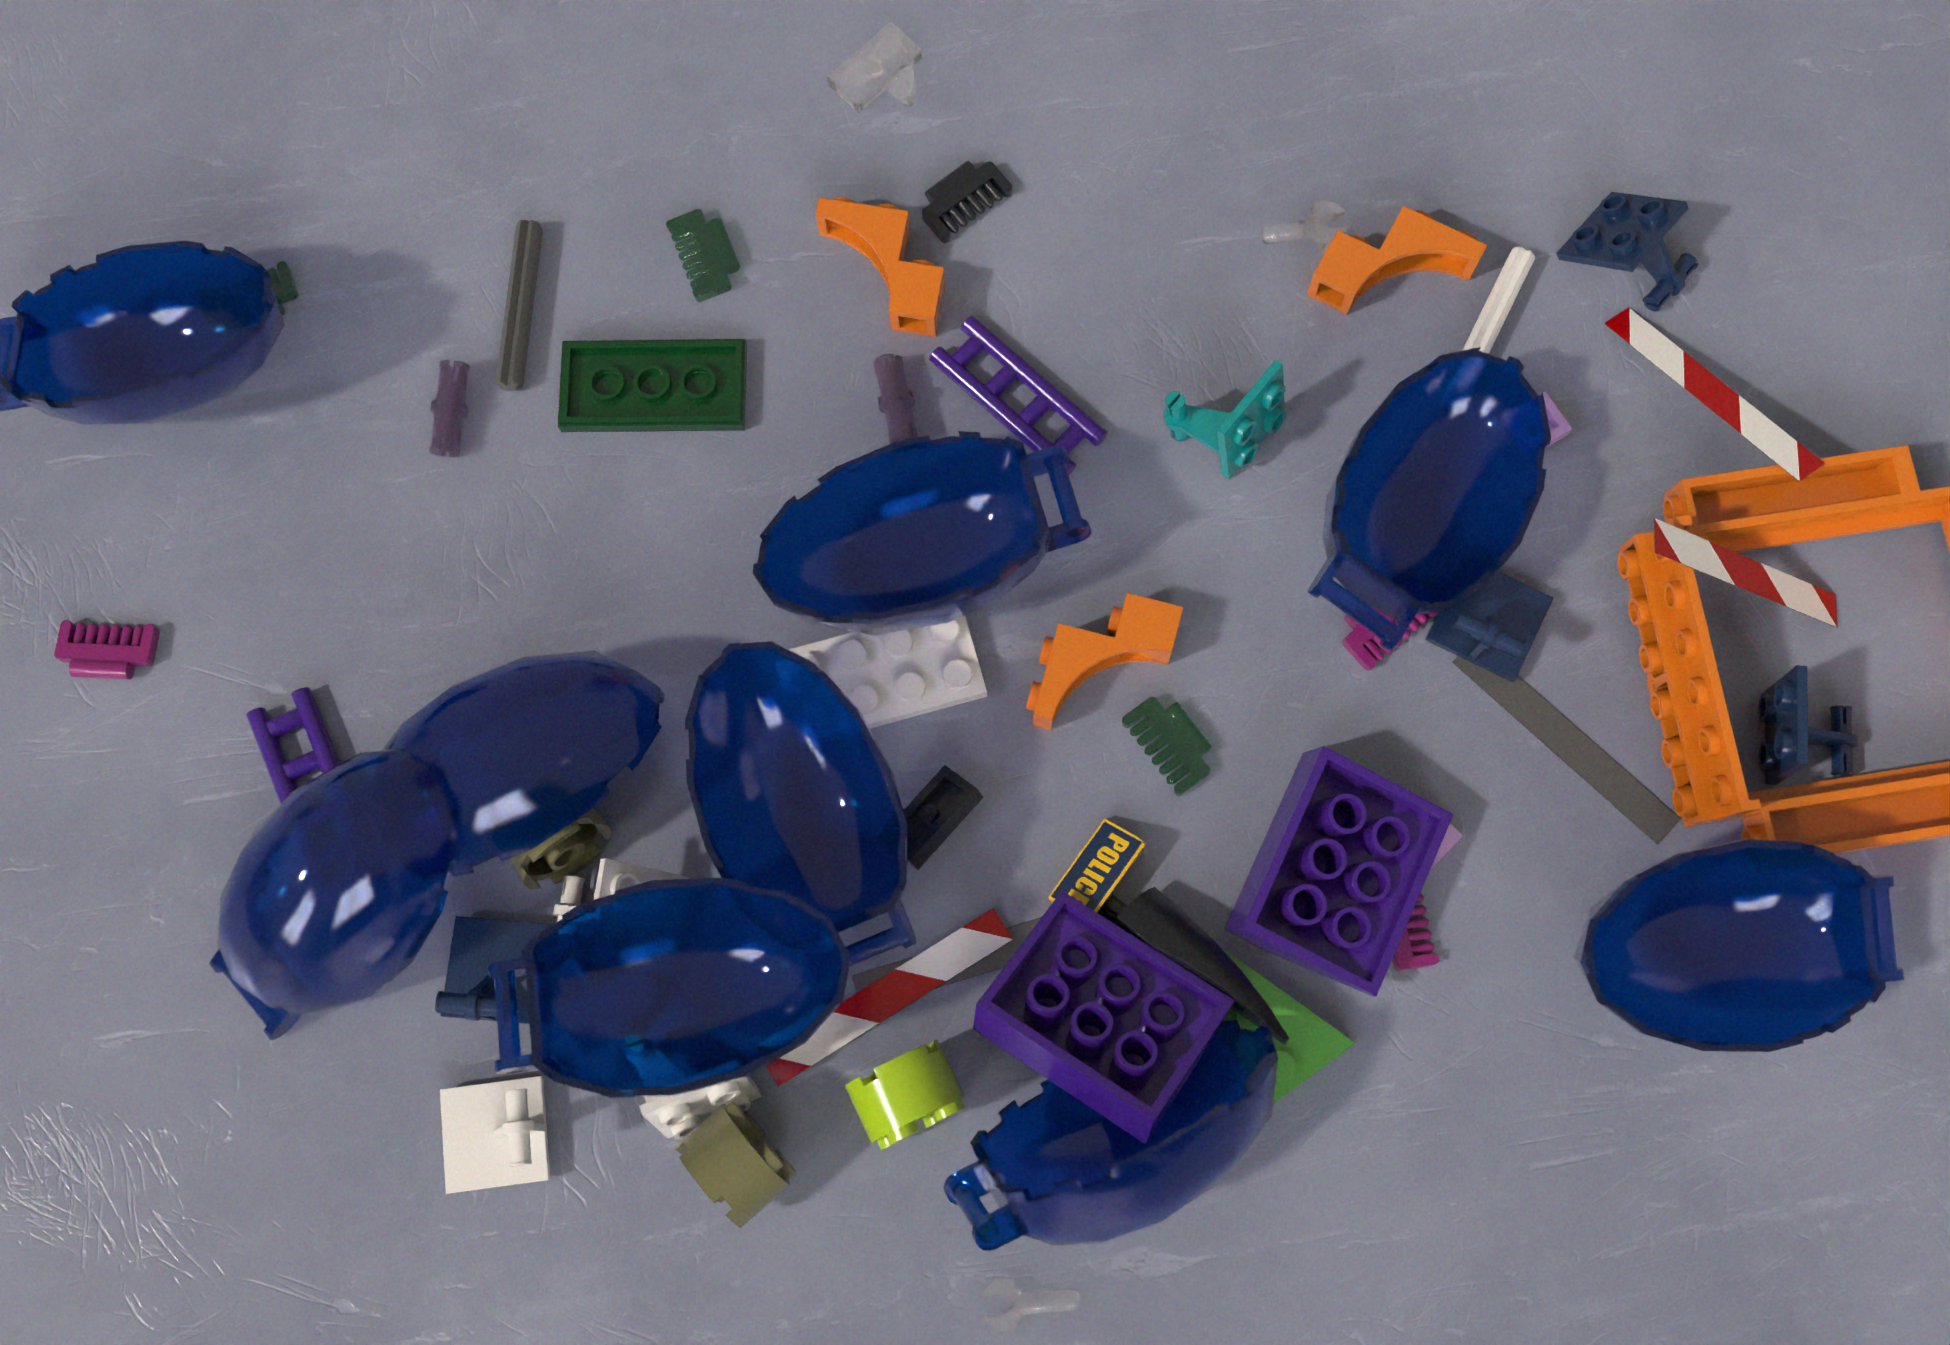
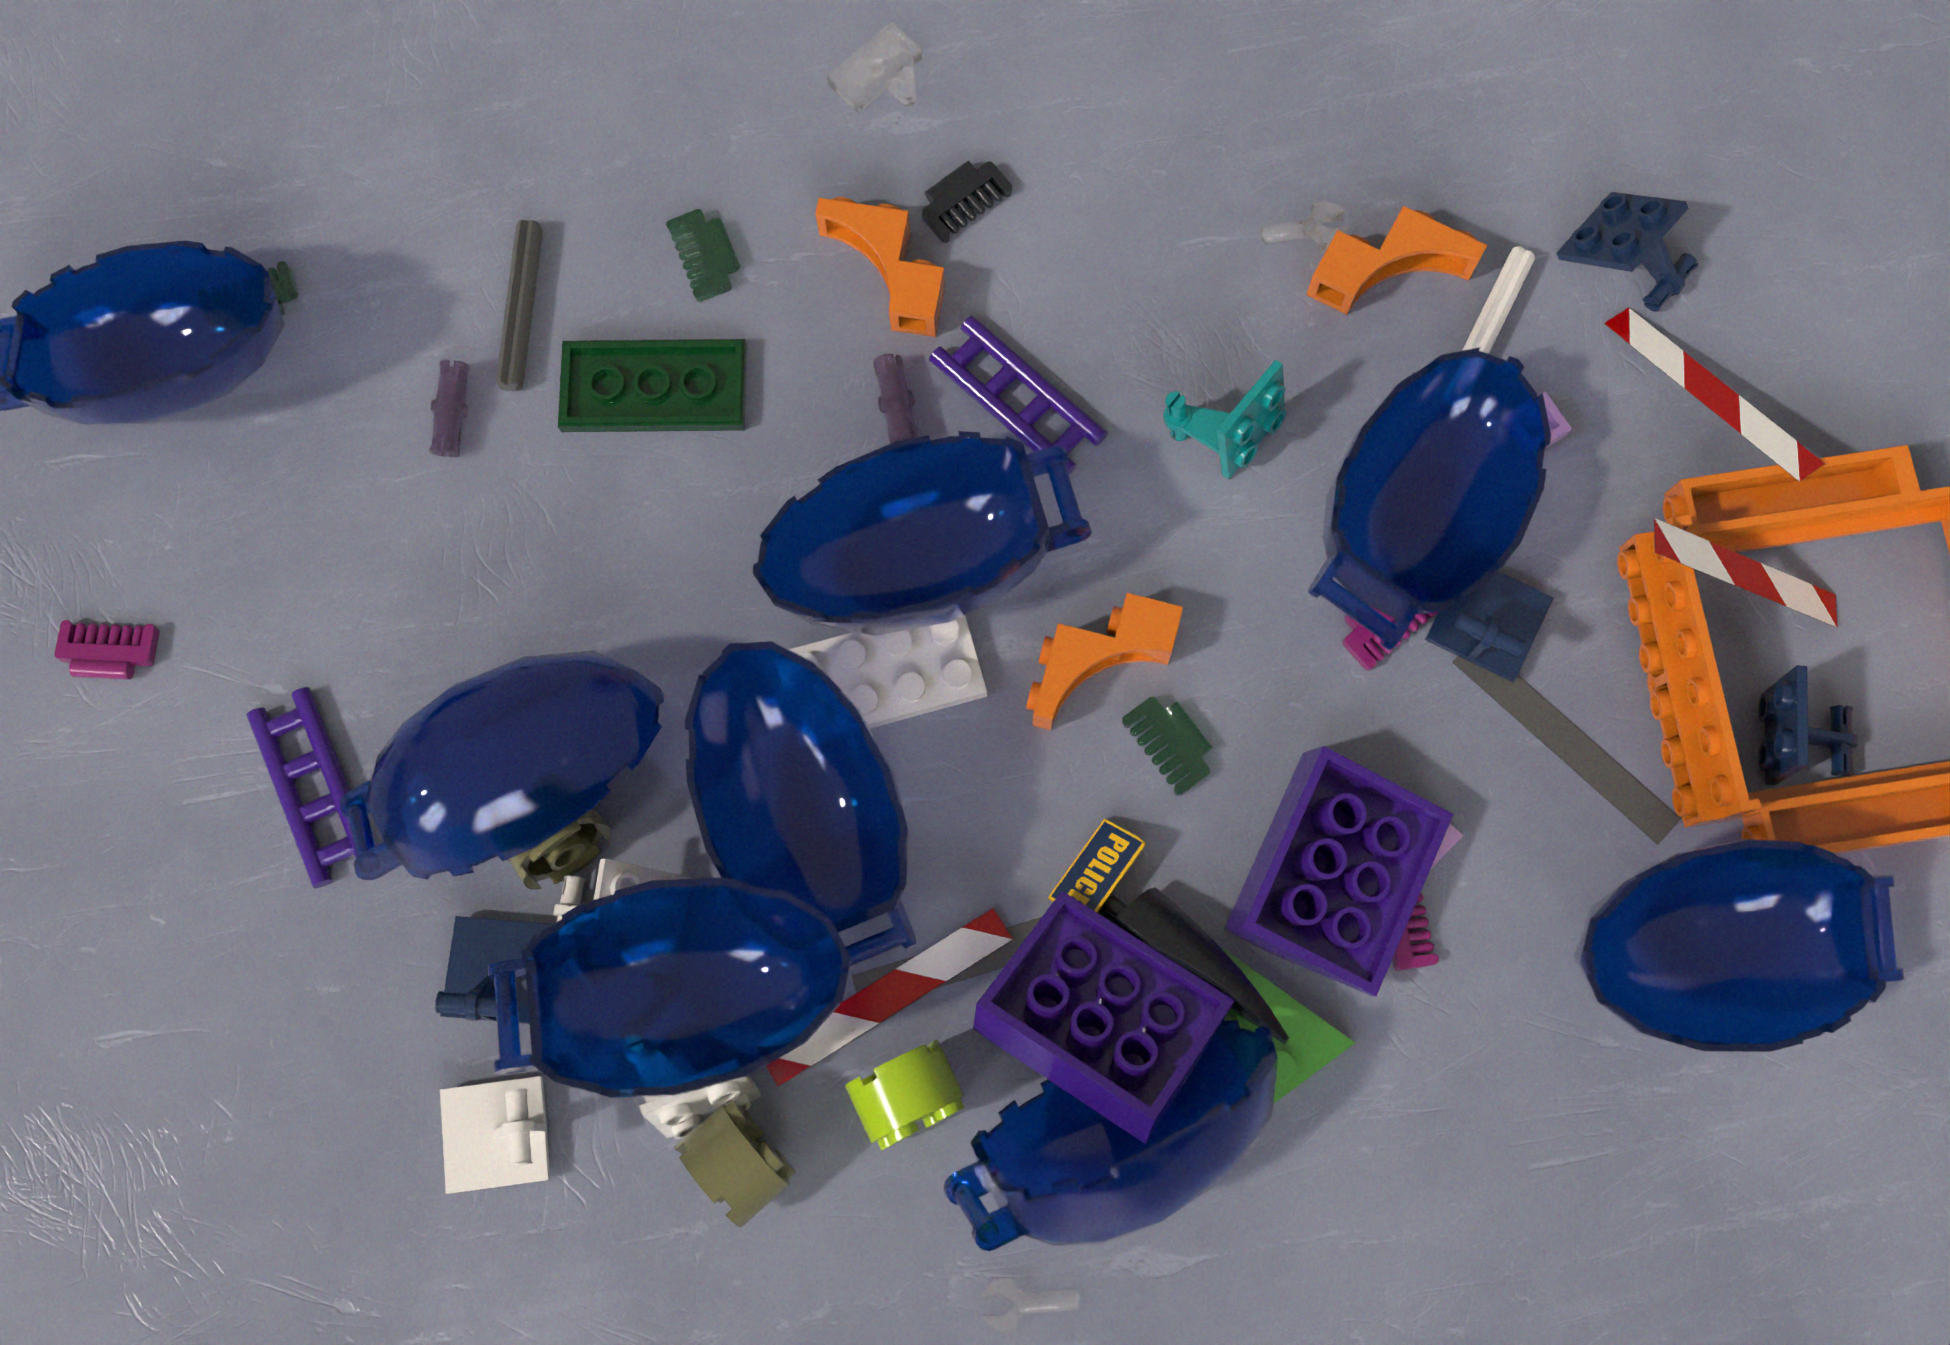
clear blue windscreen [209,749,459,1040] -> none
black plate [879,765,983,870] -> none

